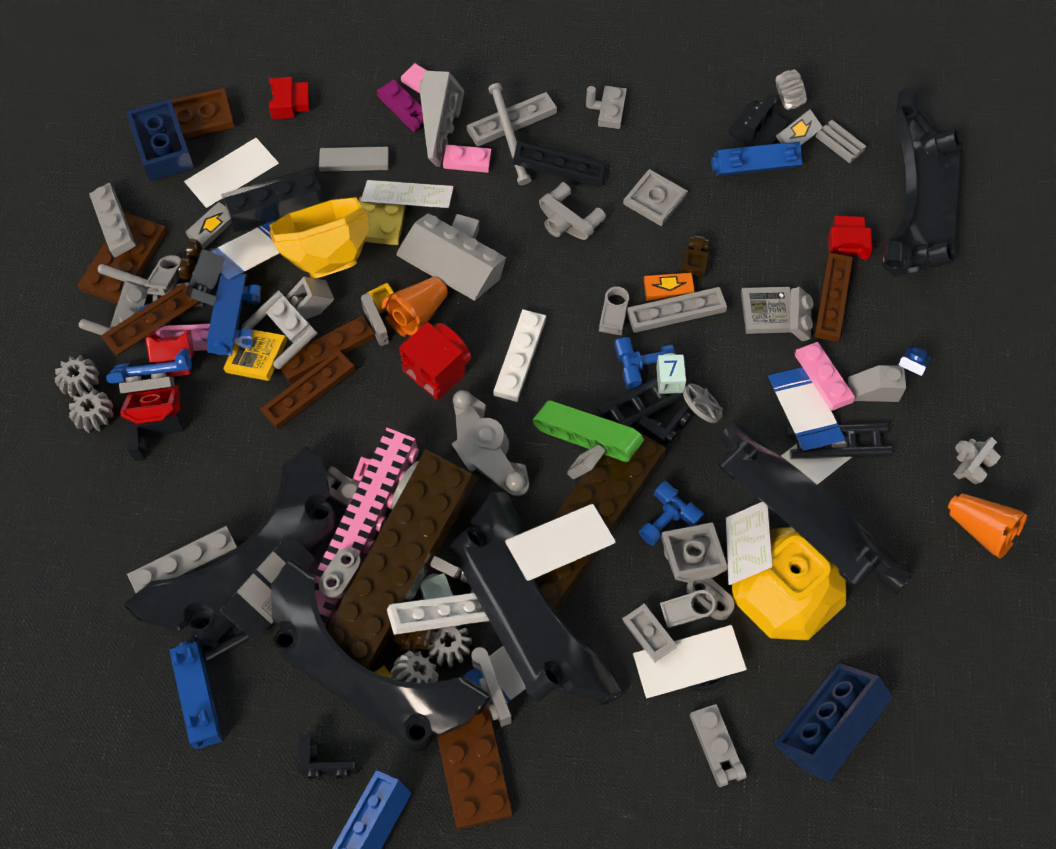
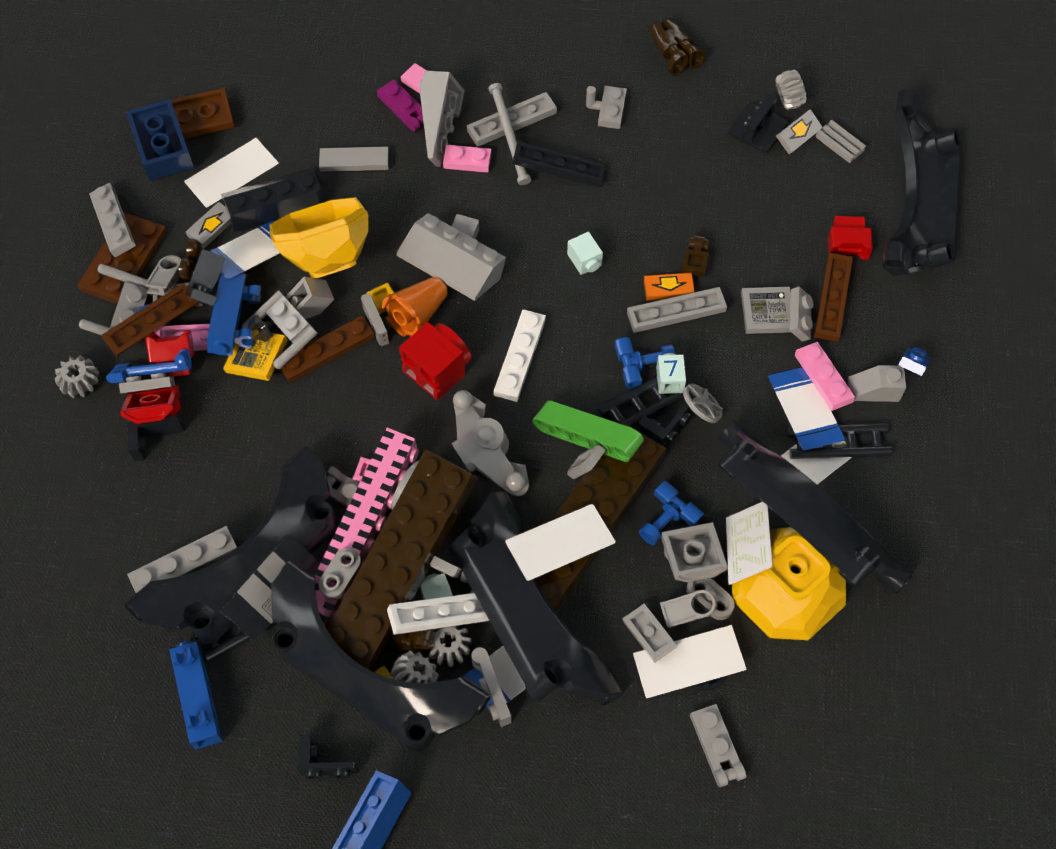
light grey gear [69,388,113,433] -> none
reddish brown plate [260,350,355,430] -> none
red piece [269,77,310,119] -> none
light yellow plate [359,197,406,245] -> none
white sticker [360,180,453,208] -> none
reddish brown plate [437,705,512,830] -> none
light grey connector [539,182,606,240] -> none
light grey piece [599,287,629,335] -> none
light grey tile [623,169,688,226] -> none
blue brick [711,141,802,176] -> none
dark blue slope [774,663,893,782] -> none
orange cone [948,493,1027,558] -> none
light grey hips [953,437,1001,484] -> none
none -> black bar [248,315,278,342]
none -> light aqua brick [567,232,603,275]
none -> dark brown piece [649,18,706,76]

